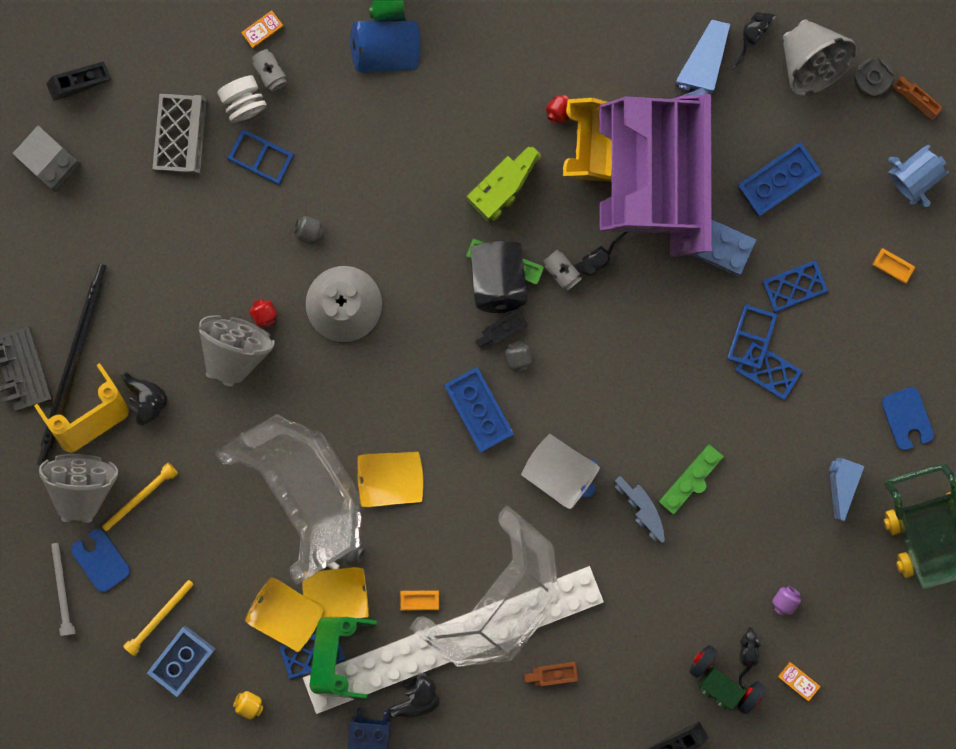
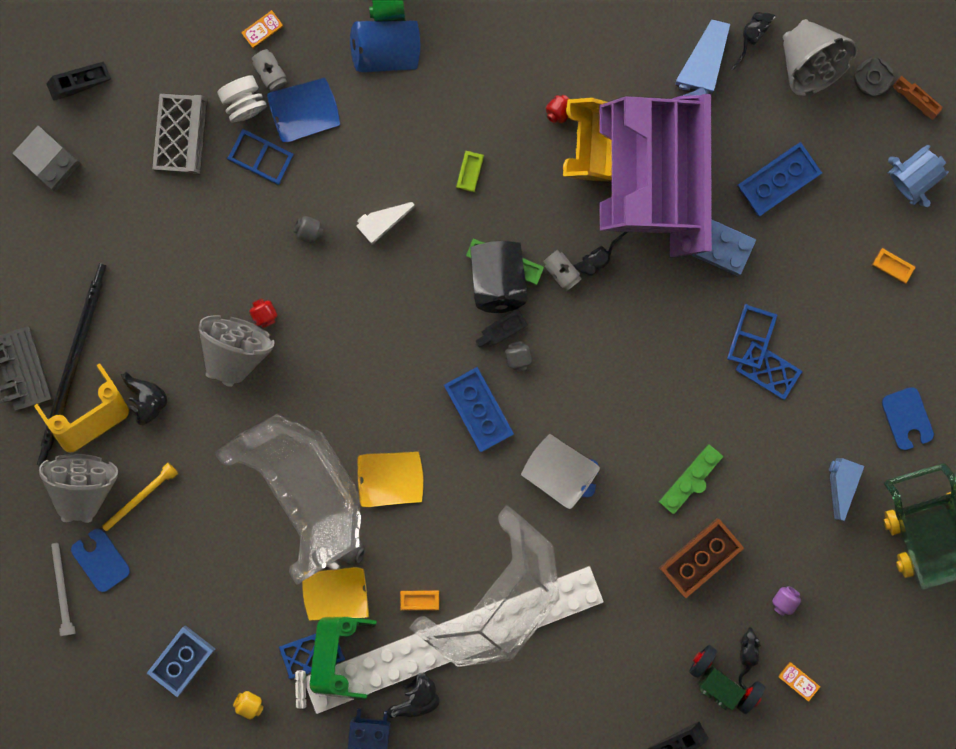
yellow piece [123,580,194,656] -> none
yellow piece [245,578,324,652] -> none
light grey cone [306,266,382,342] -> none
lime piece [467,146,541,222] -> none
dark orange hinge [524,661,578,686] -> none
sand blue slope [614,476,665,543] -> none
blue window [762,260,829,313] -> none
none -> blue piece [267,77,340,142]
none -> white axle [295,670,306,709]
none -> white slope [357,202,415,245]
none -> lime tile [456,151,484,193]
none -> dark orange brick [659,518,744,599]

